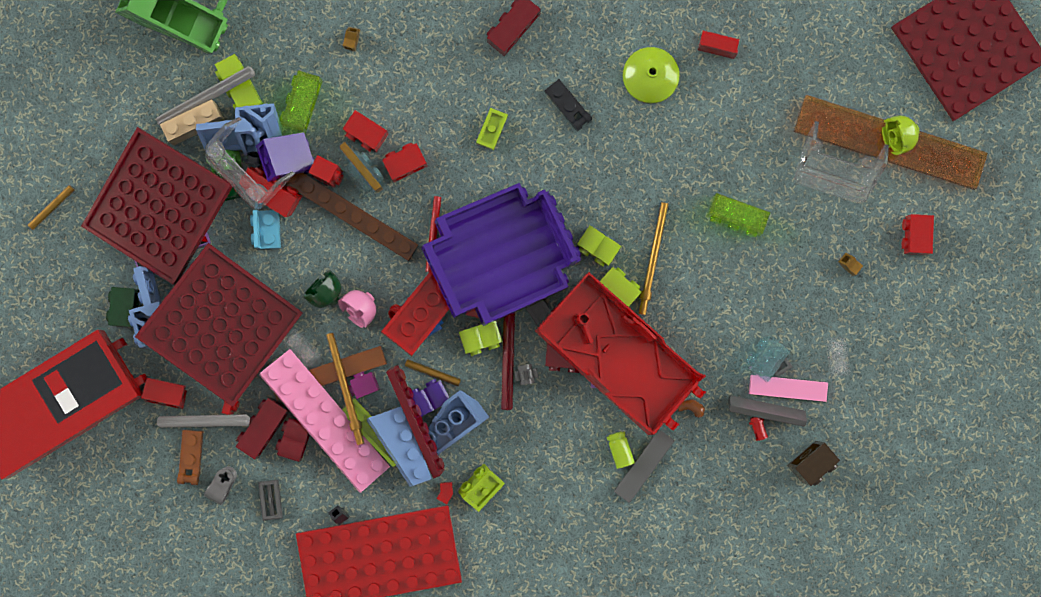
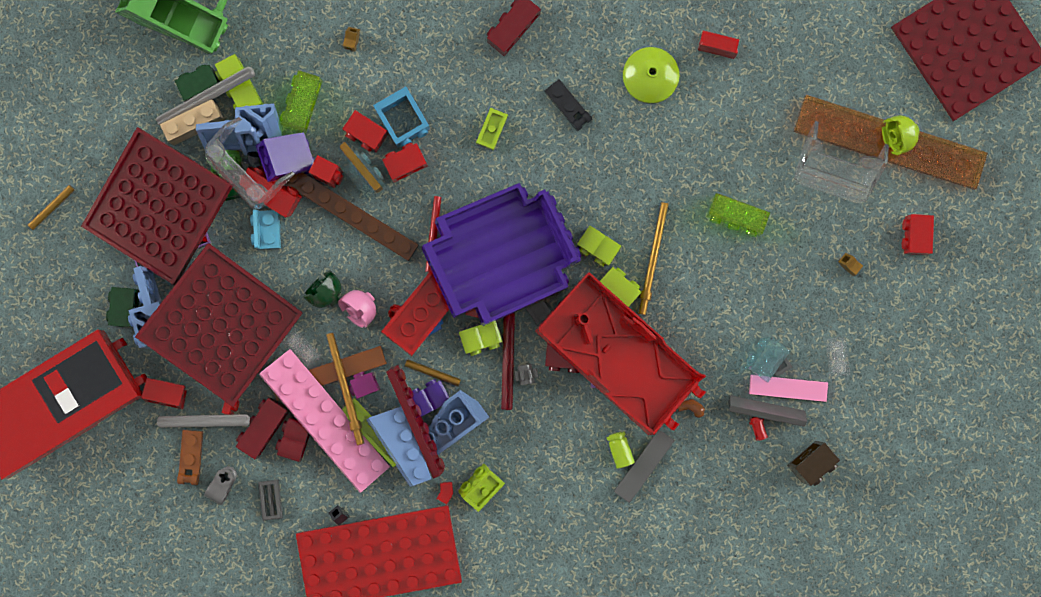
none -> dark green brick [174,65,219,102]
none -> dark azure window [373,87,430,148]

